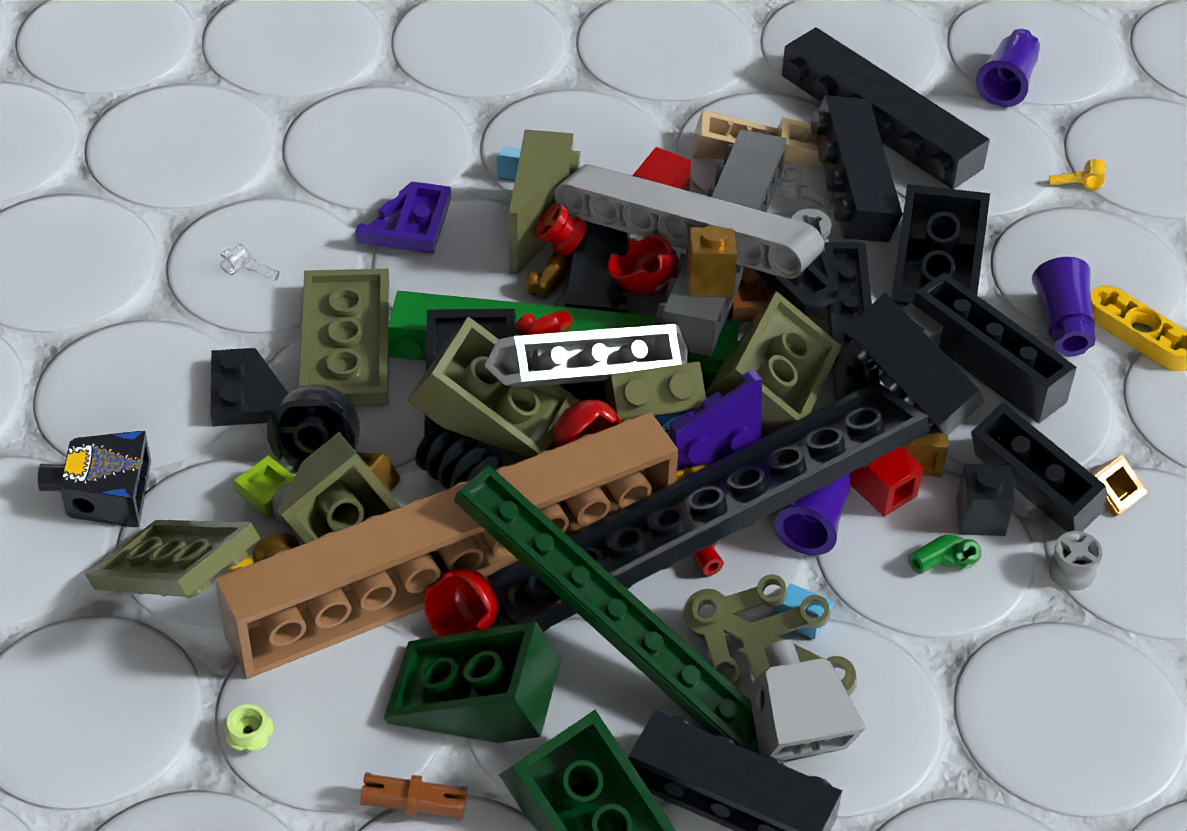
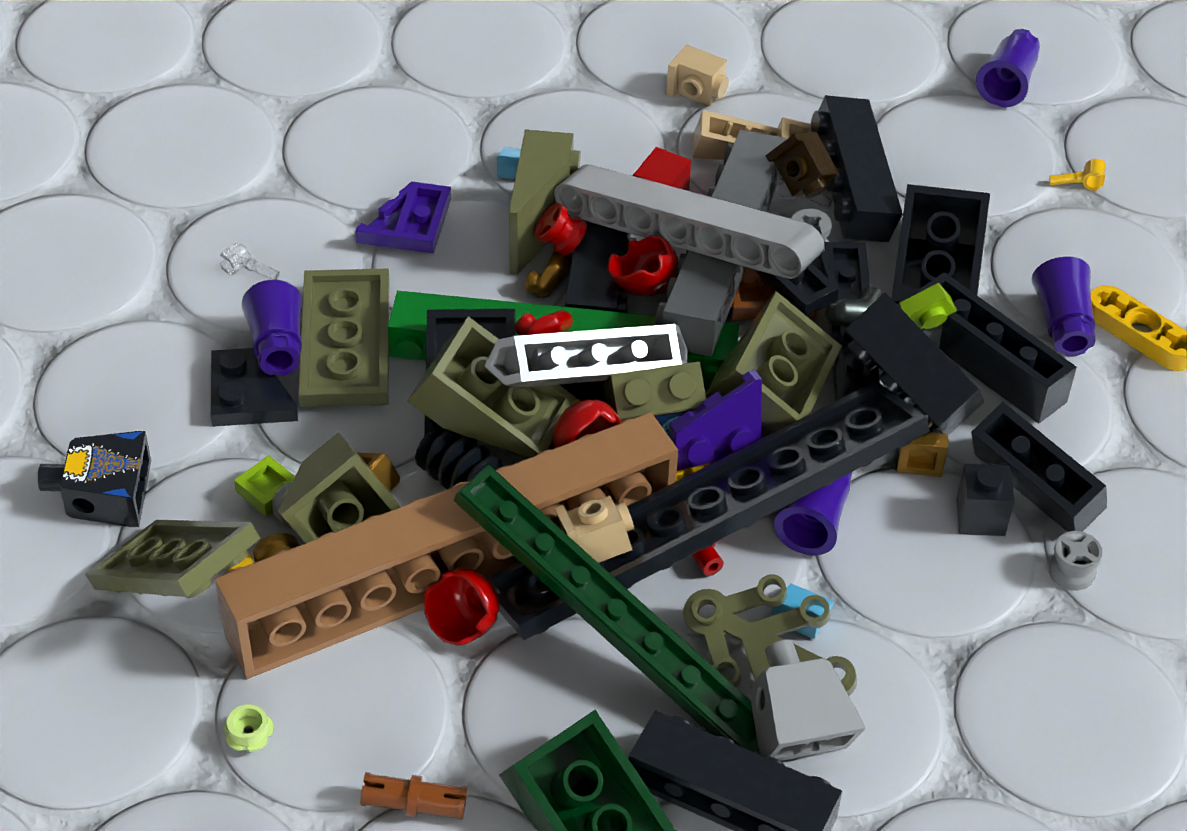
black cylinder [267,384,360,472] -> none
dark green slope [383,621,561,743] -> none
pearl gold brick [687,225,737,297] -> none
black brick [782,27,990,189] -> none
red brick [850,447,924,517] -> none
green arm [908,534,981,574] -> none
slope [1091,455,1147,516] -> none
none -> dark purple plant [242,280,302,376]
none -> tan brick [554,496,634,563]
none -> tan brick [666,44,729,106]
none -> dark brown brick [765,132,839,199]
none -> pearl dark grey arm [825,286,883,327]
none -> lime plate [899,283,957,329]

